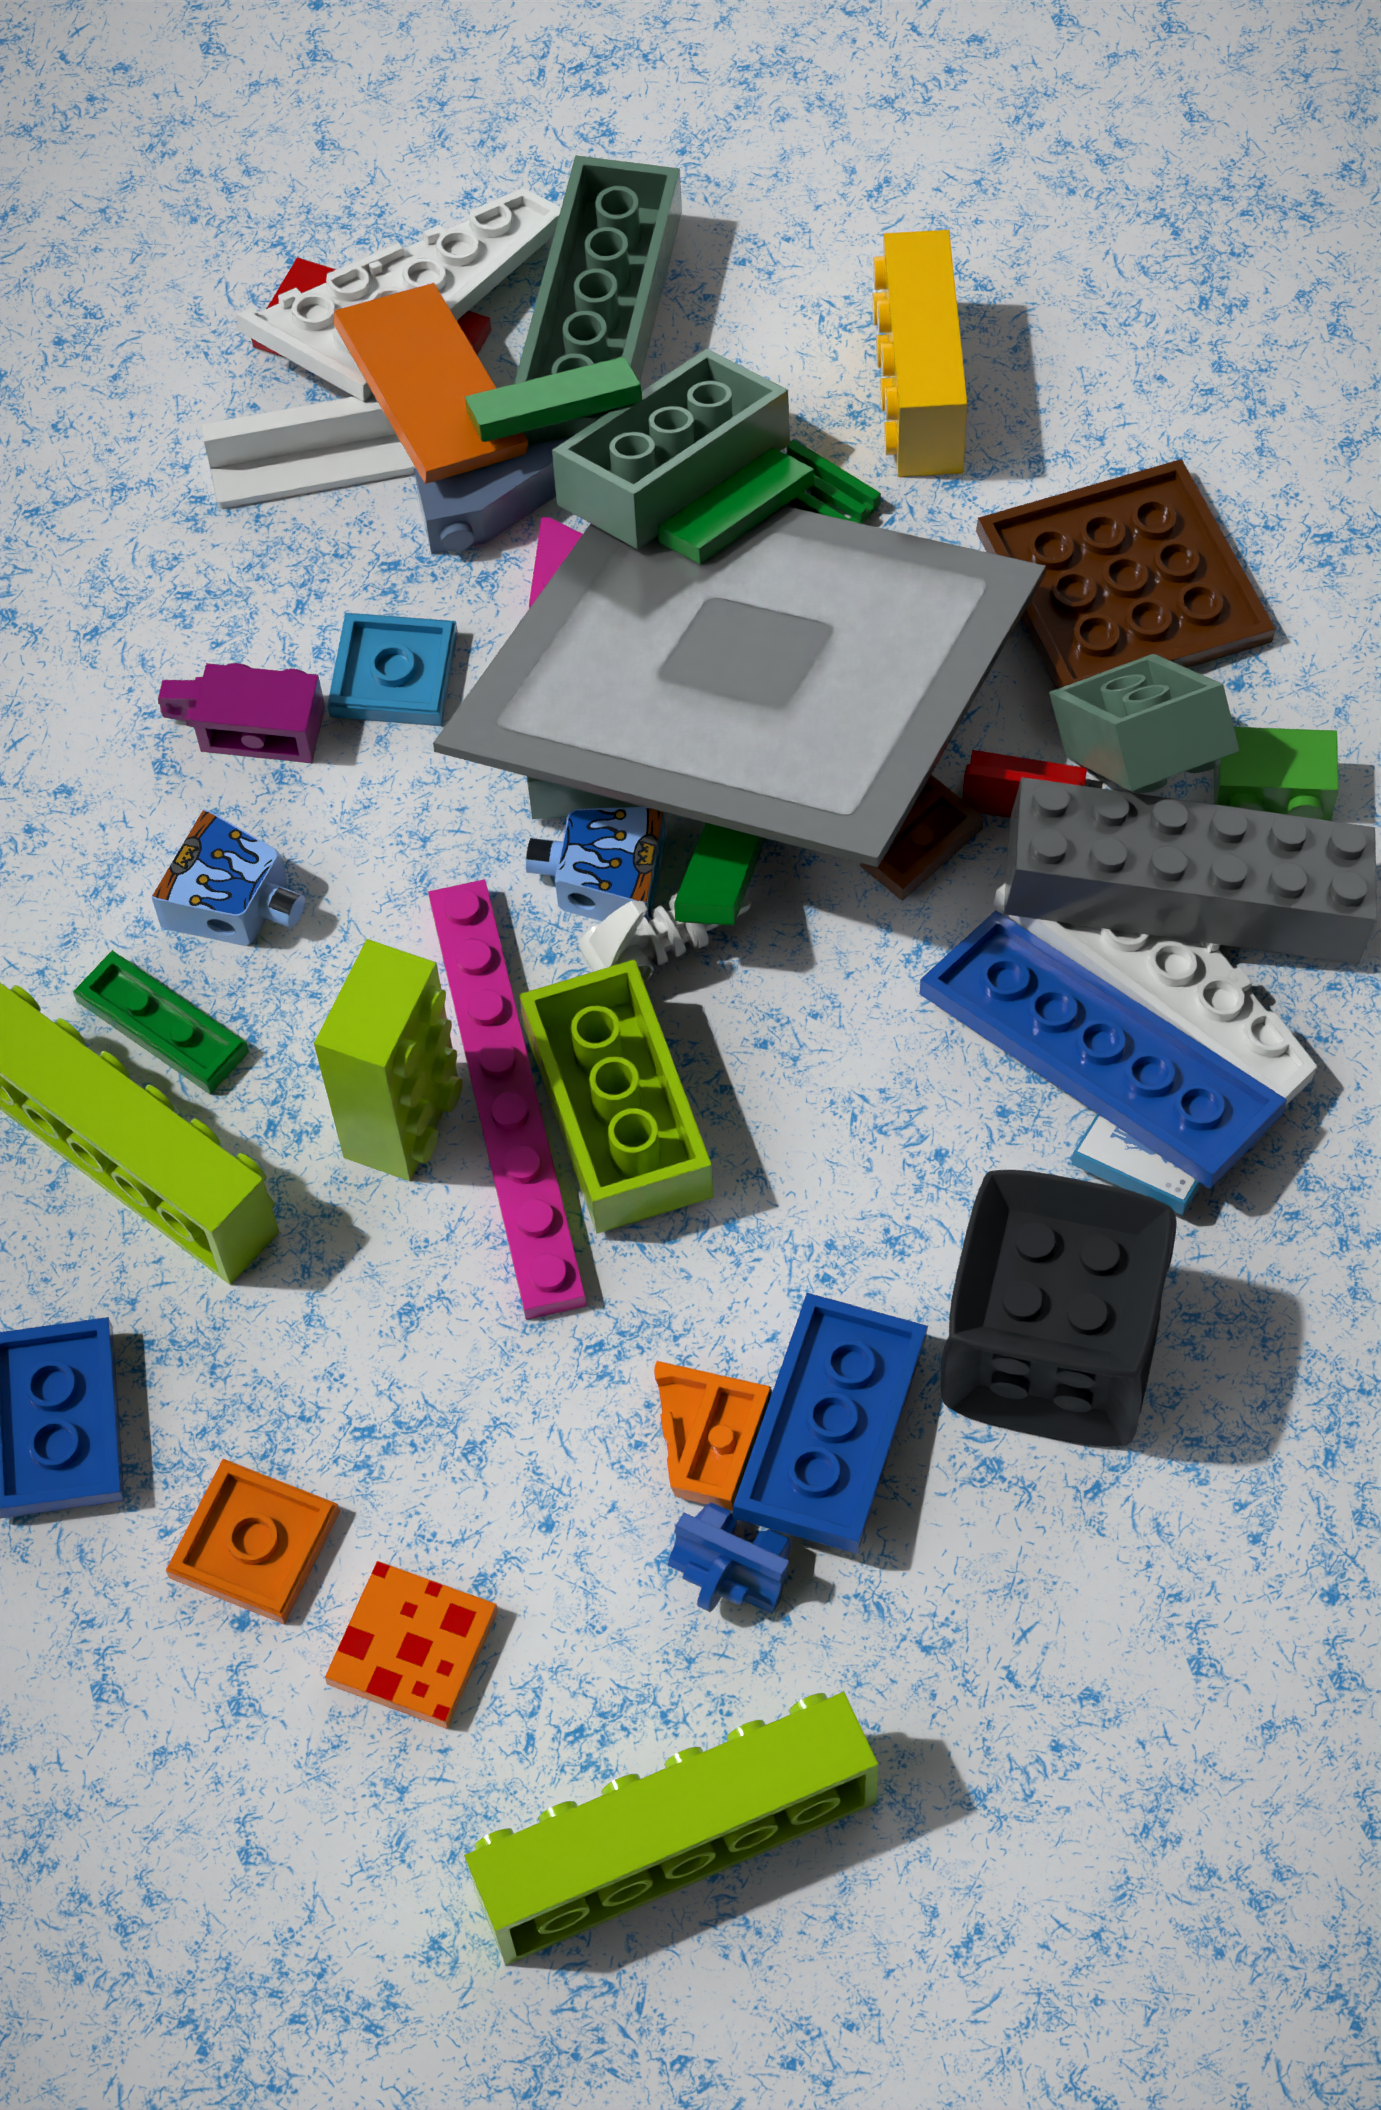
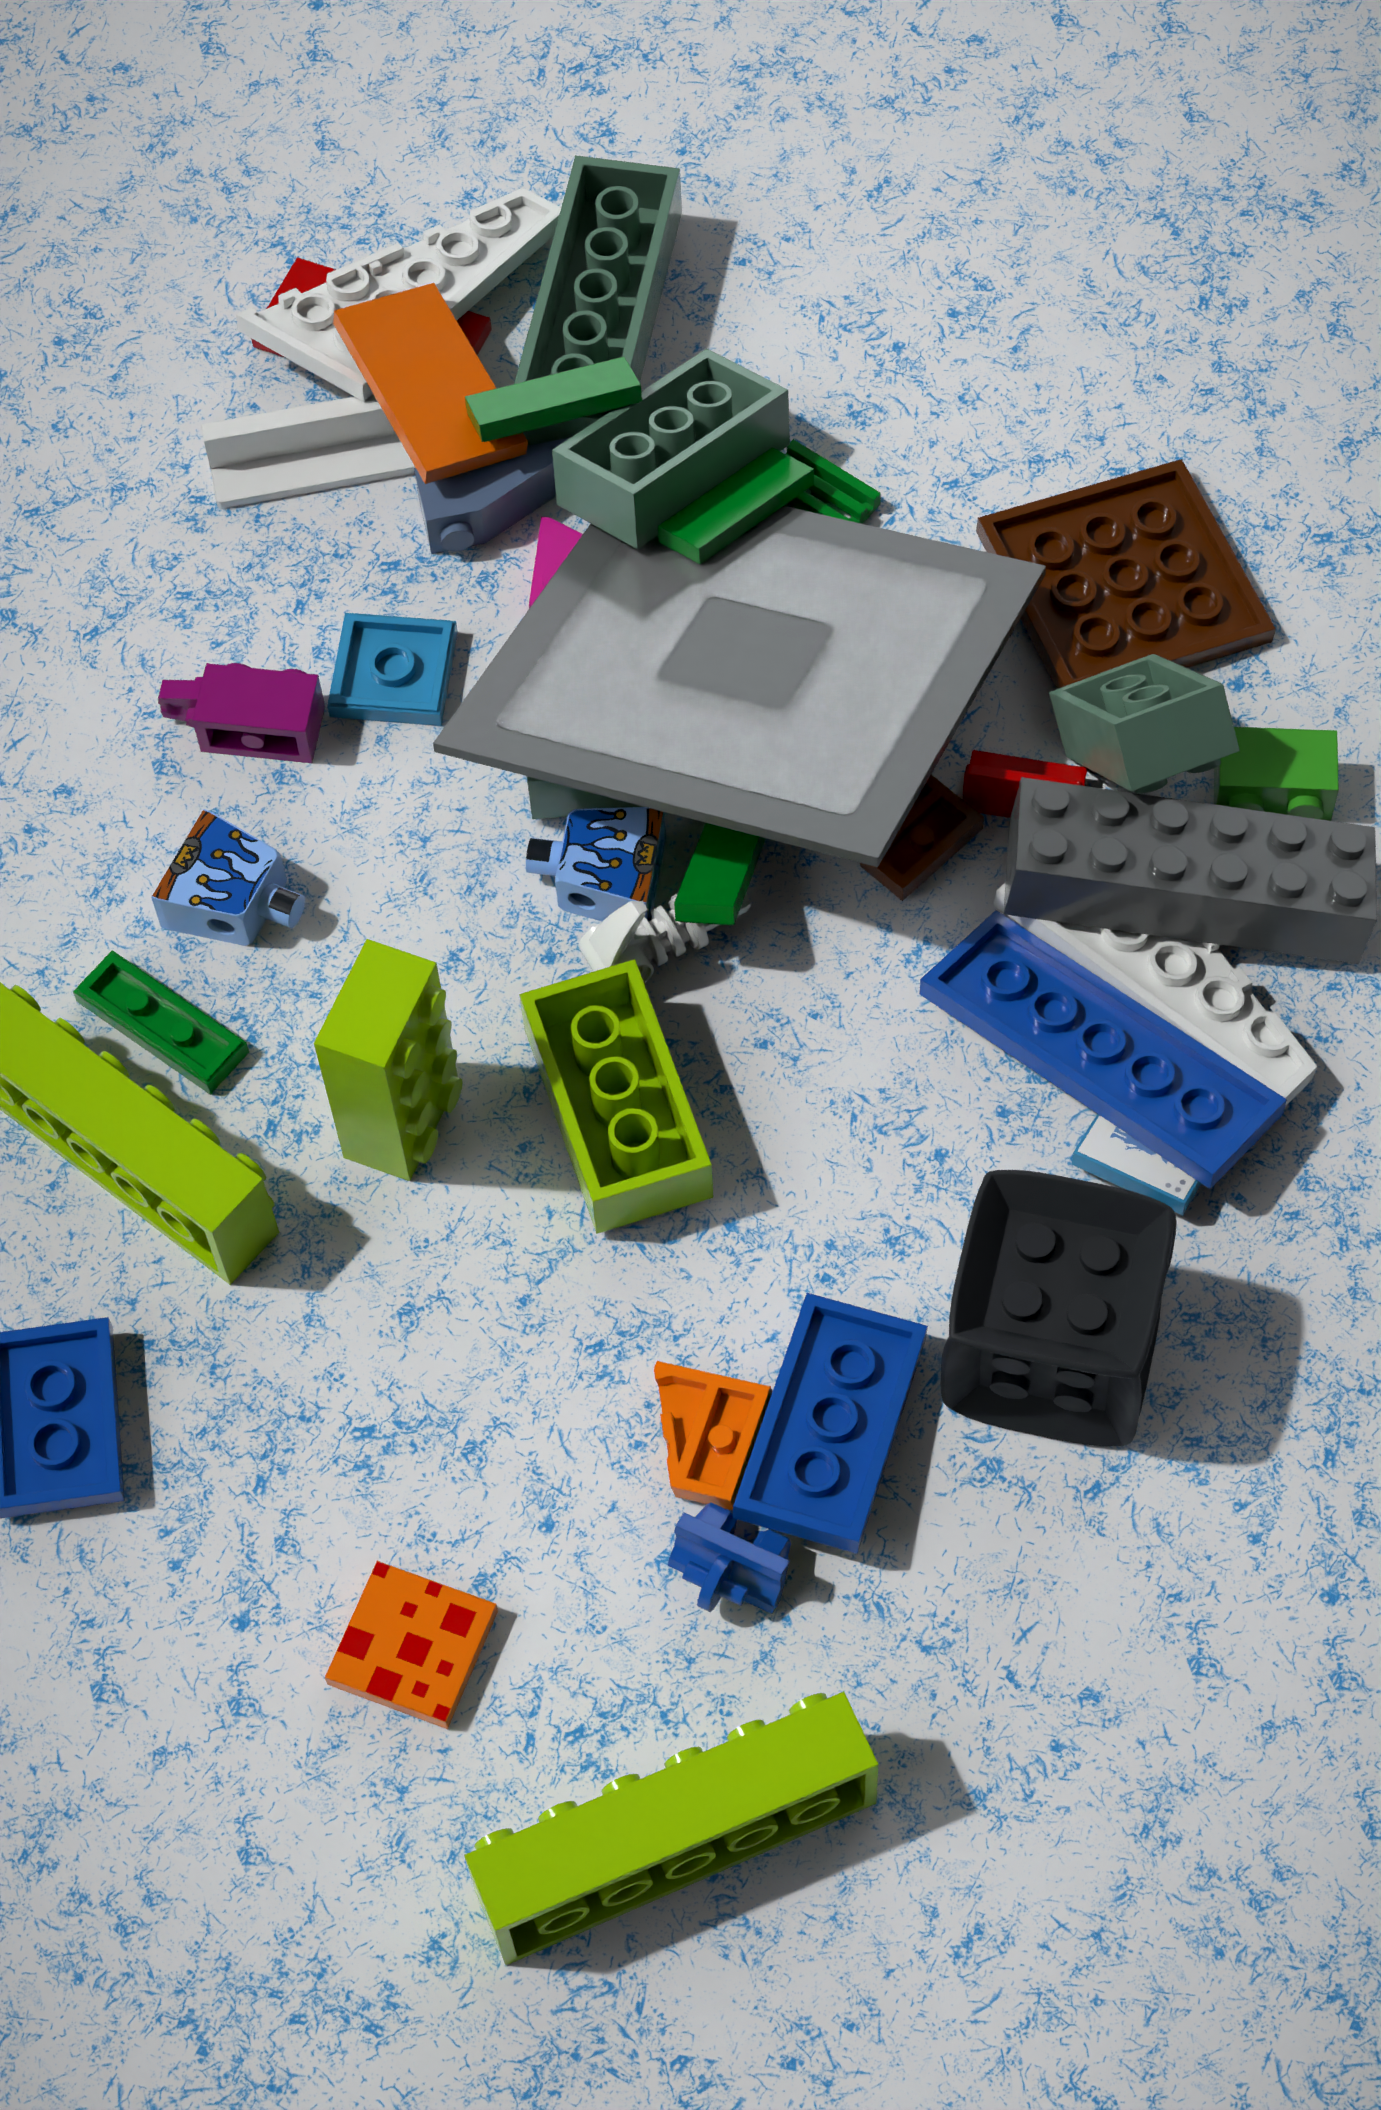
orange tile [165,1459,340,1625] -> none
dark pink plate [428,879,586,1320] -> none
yellow brick [872,230,967,477] -> none

